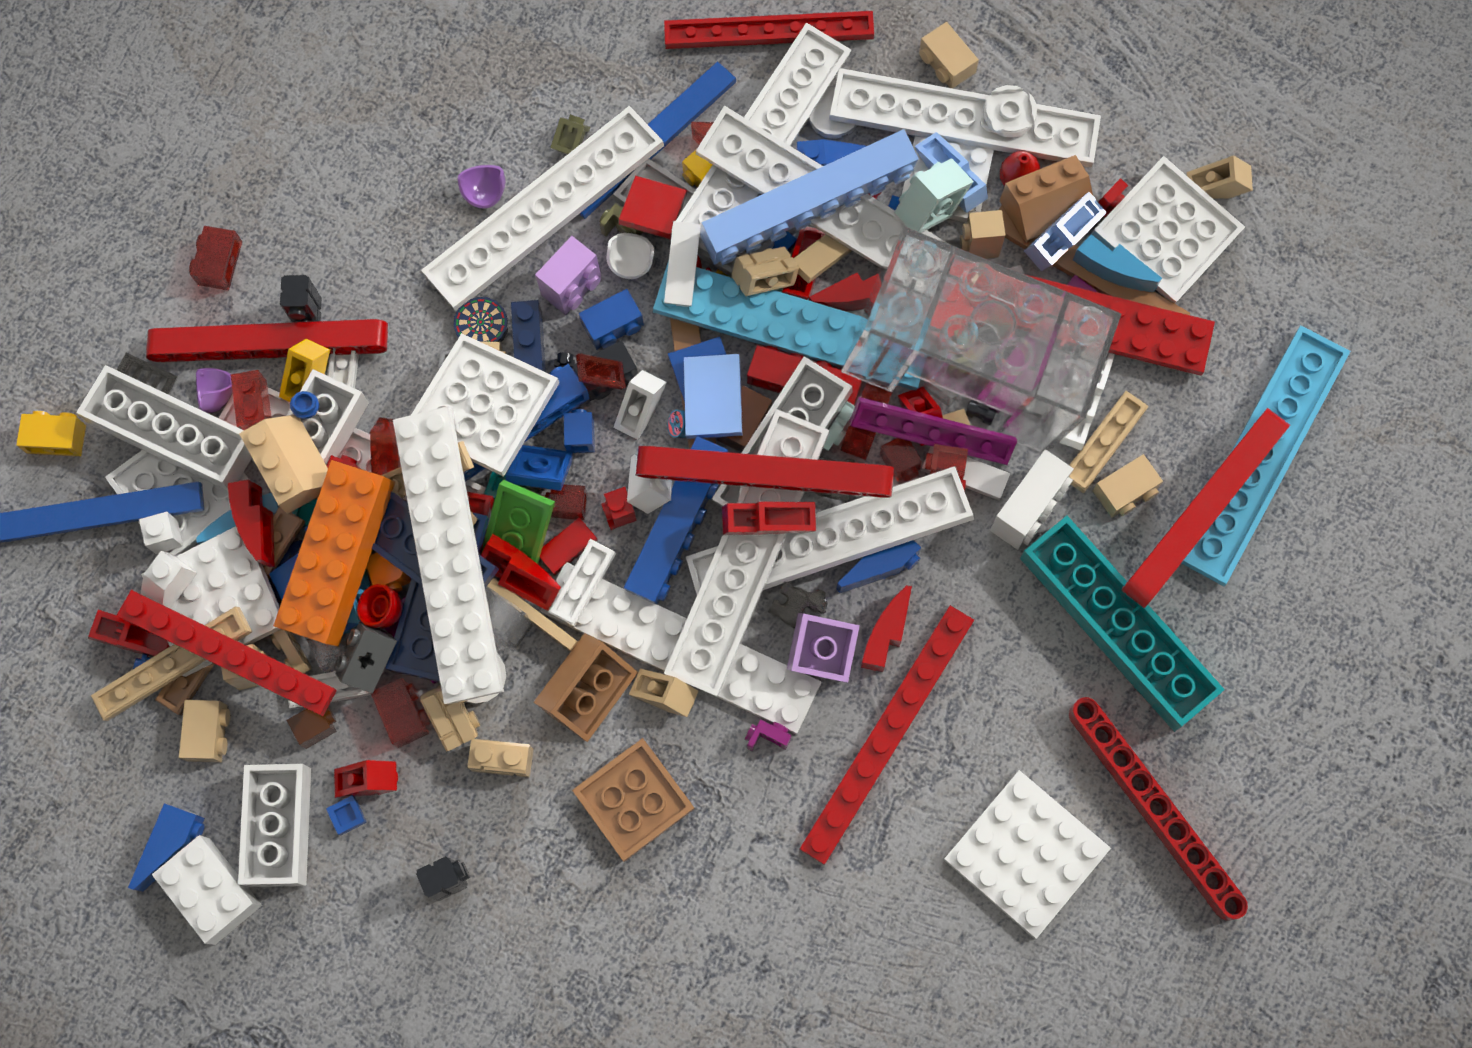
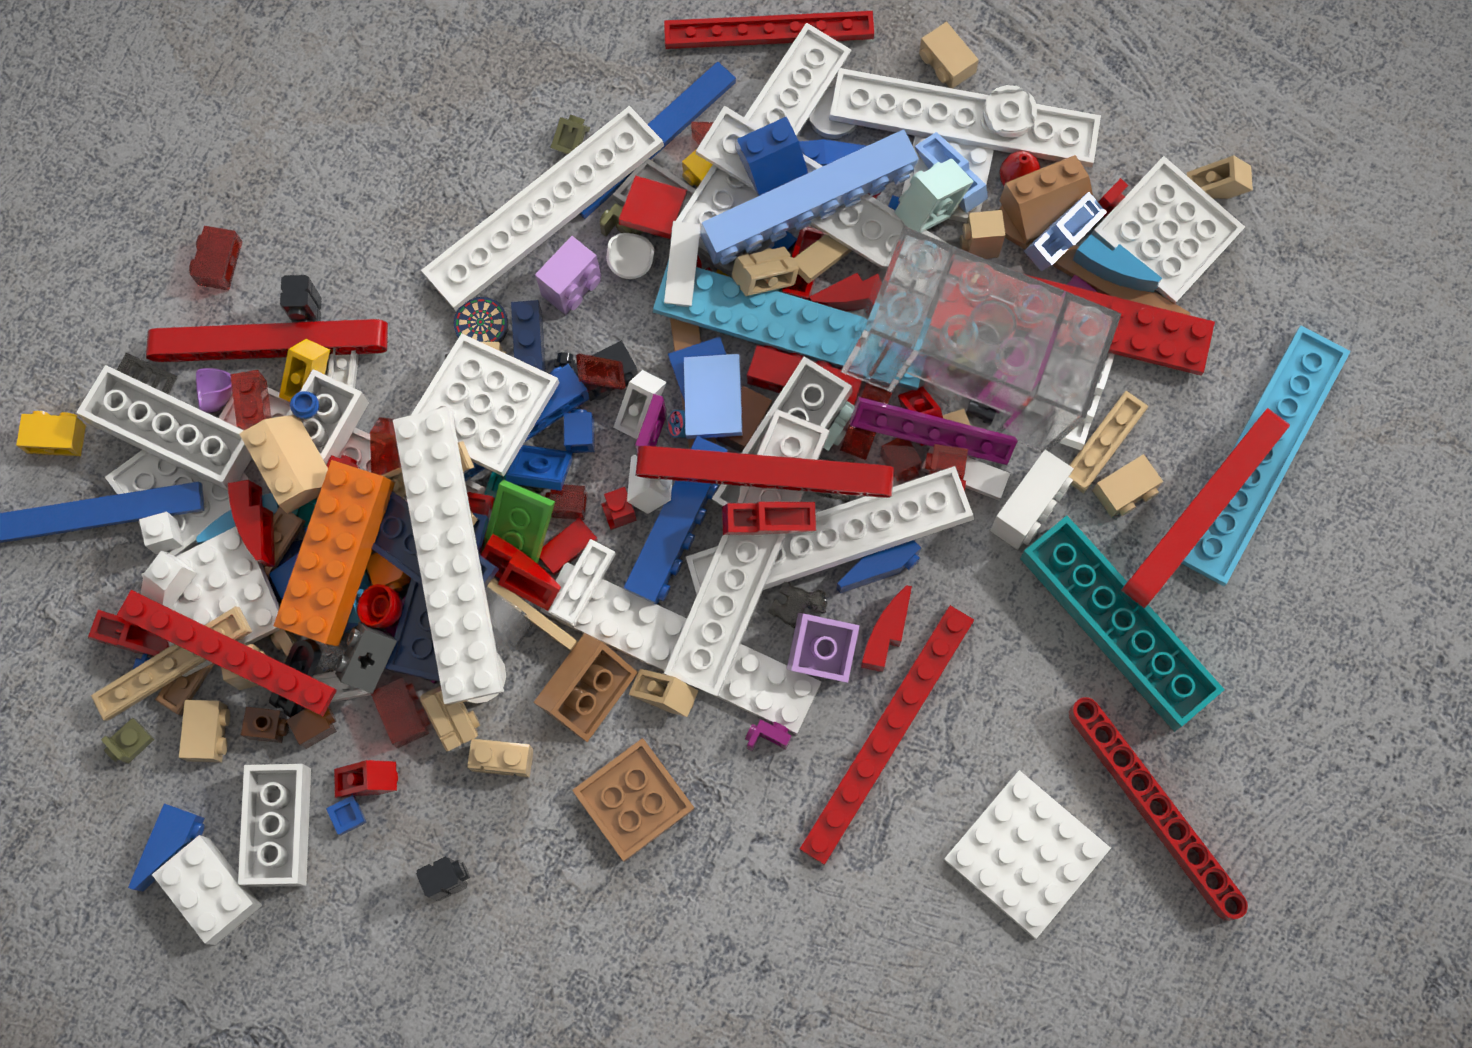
medium lavender helmet [458,165,506,208] -> none
blue brick [579,289,644,350] -> none
none -> olive bracket [101,718,155,764]
none -> reddish brown brick [241,707,289,743]
none -> black plate [269,639,321,718]
none -> magenta tile [635,394,667,455]
none -> blue slope [735,116,808,196]

